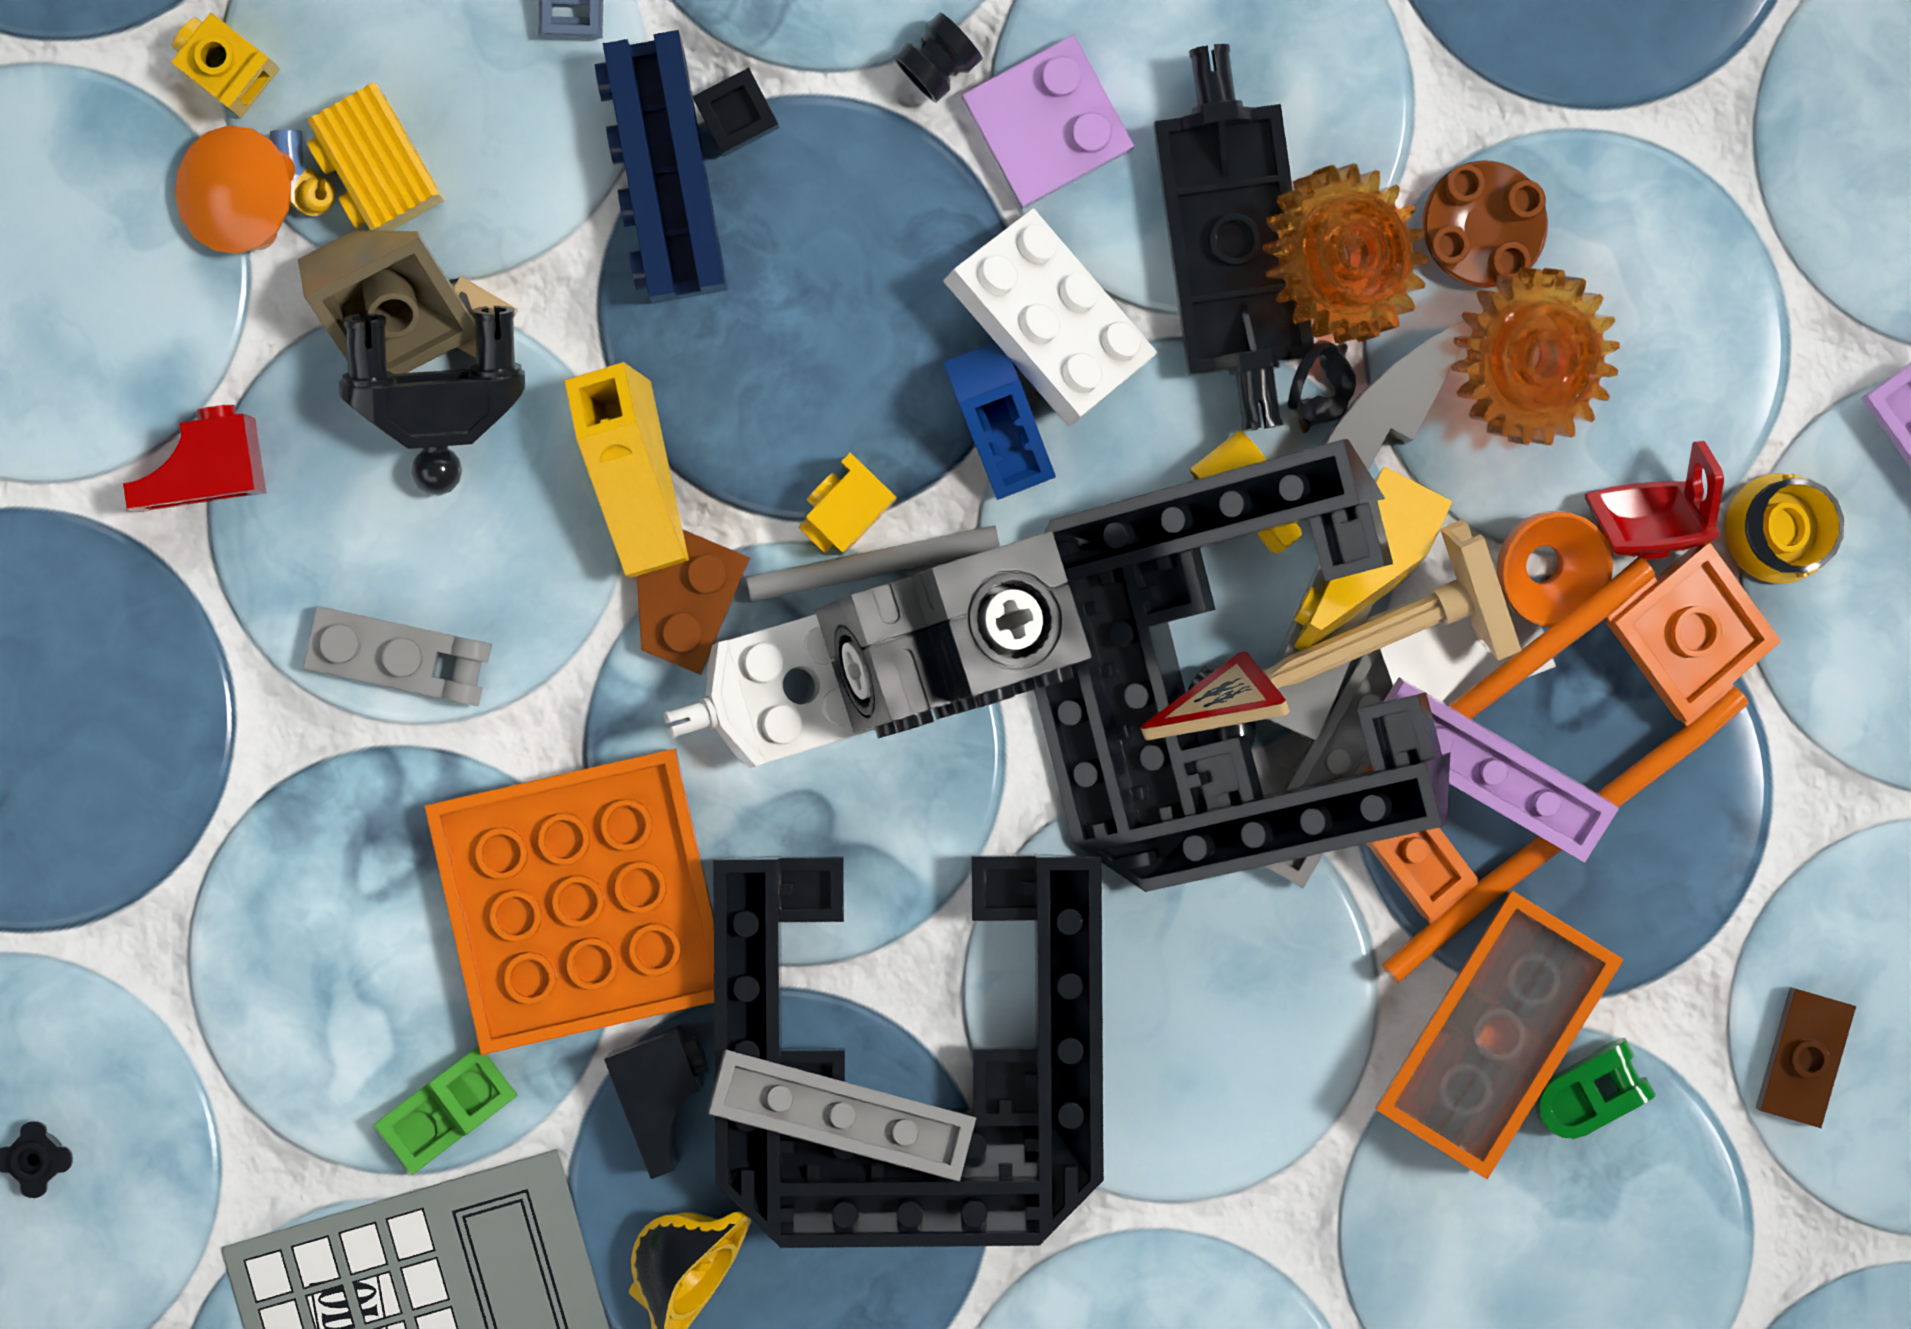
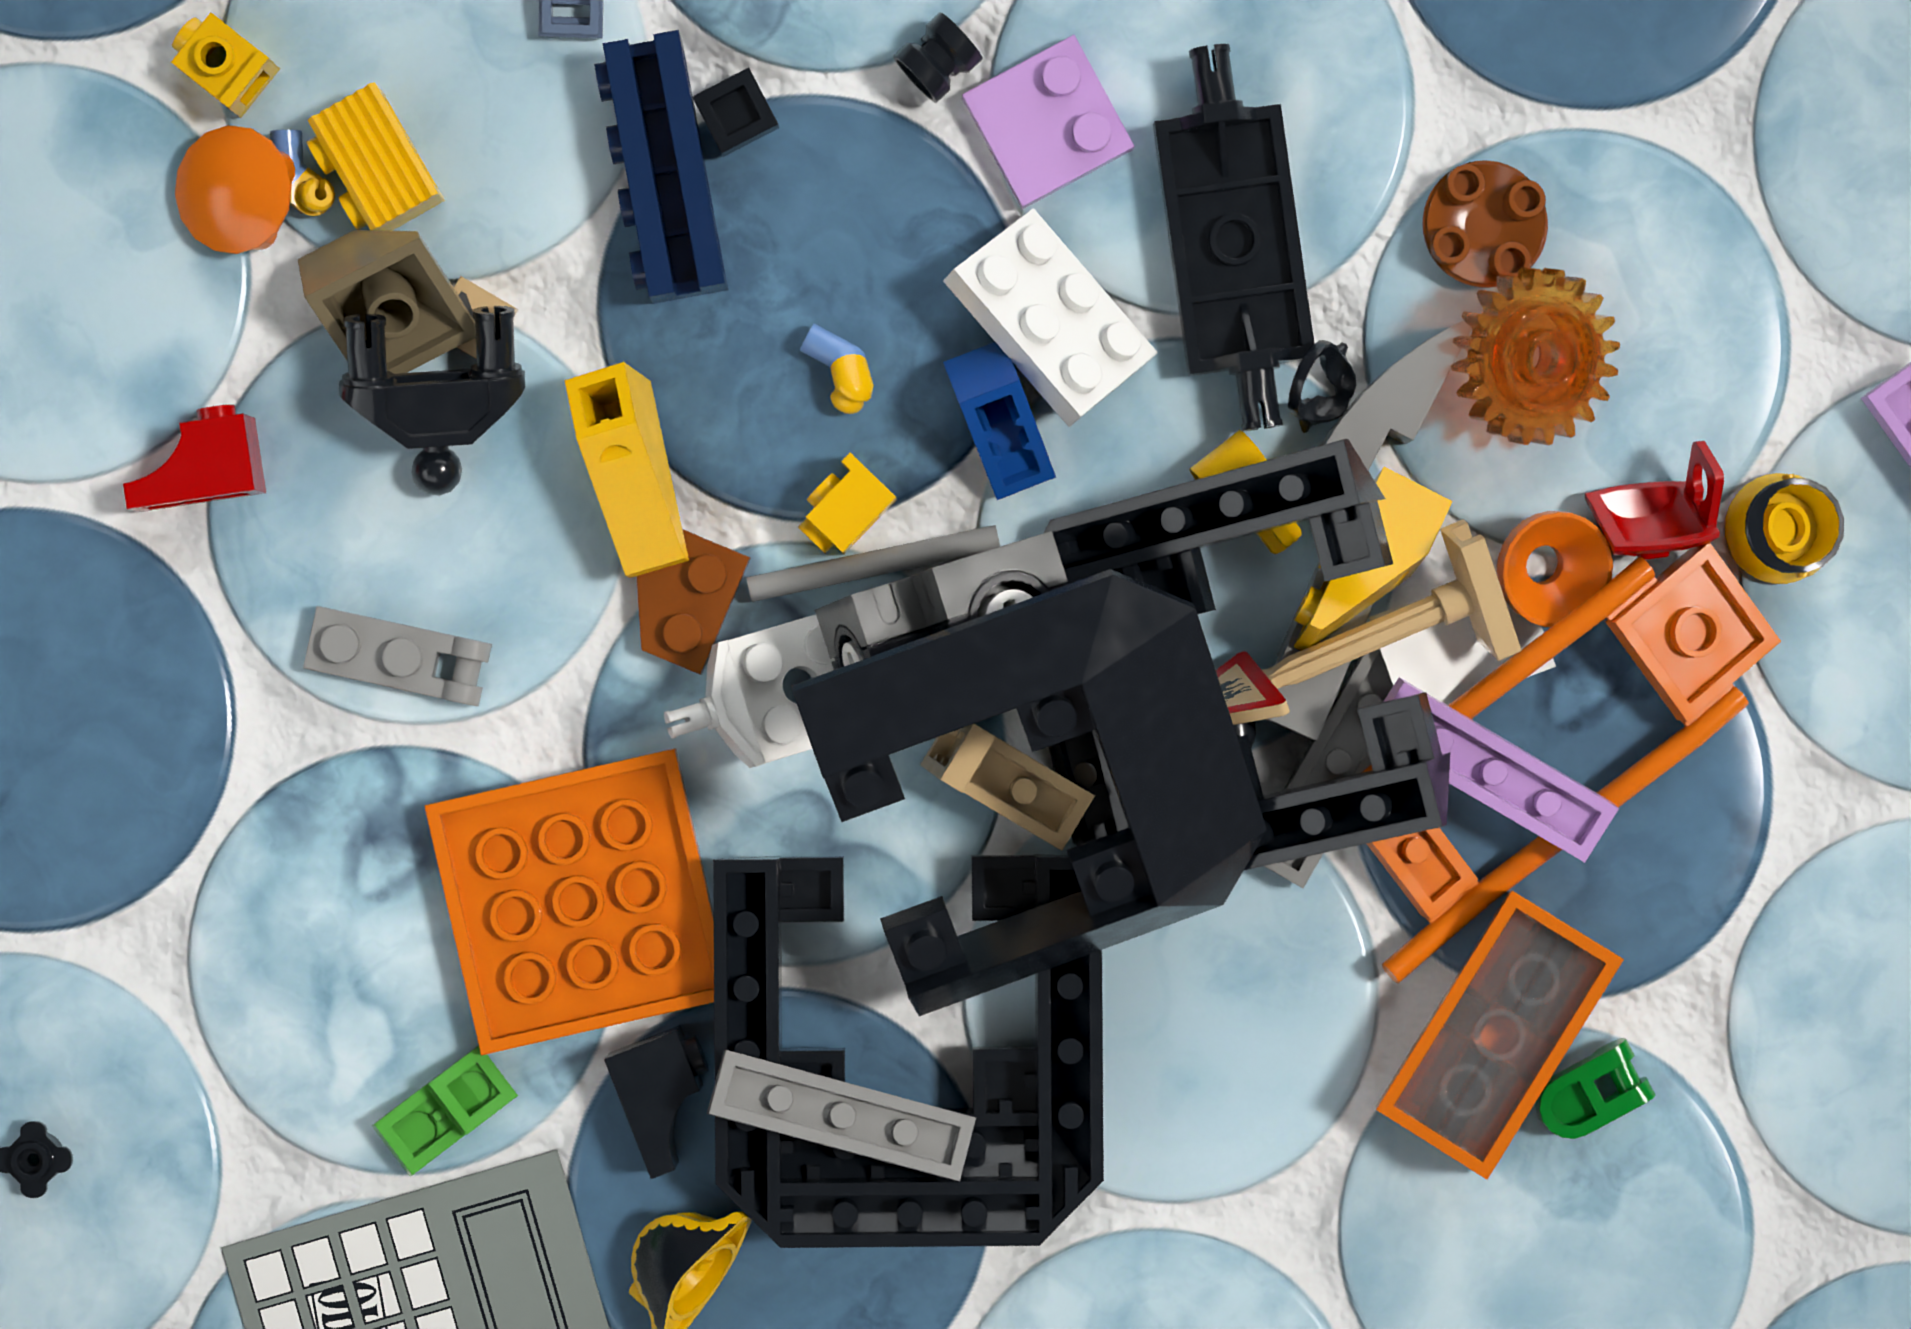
clear orange gear [1263,163,1429,344] -> none
reddish brown plate [1755,987,1856,1128] -> none
none -> black slope [791,569,1267,1016]
none -> arm [800,323,874,414]
none -> tan bracket [920,724,1095,851]

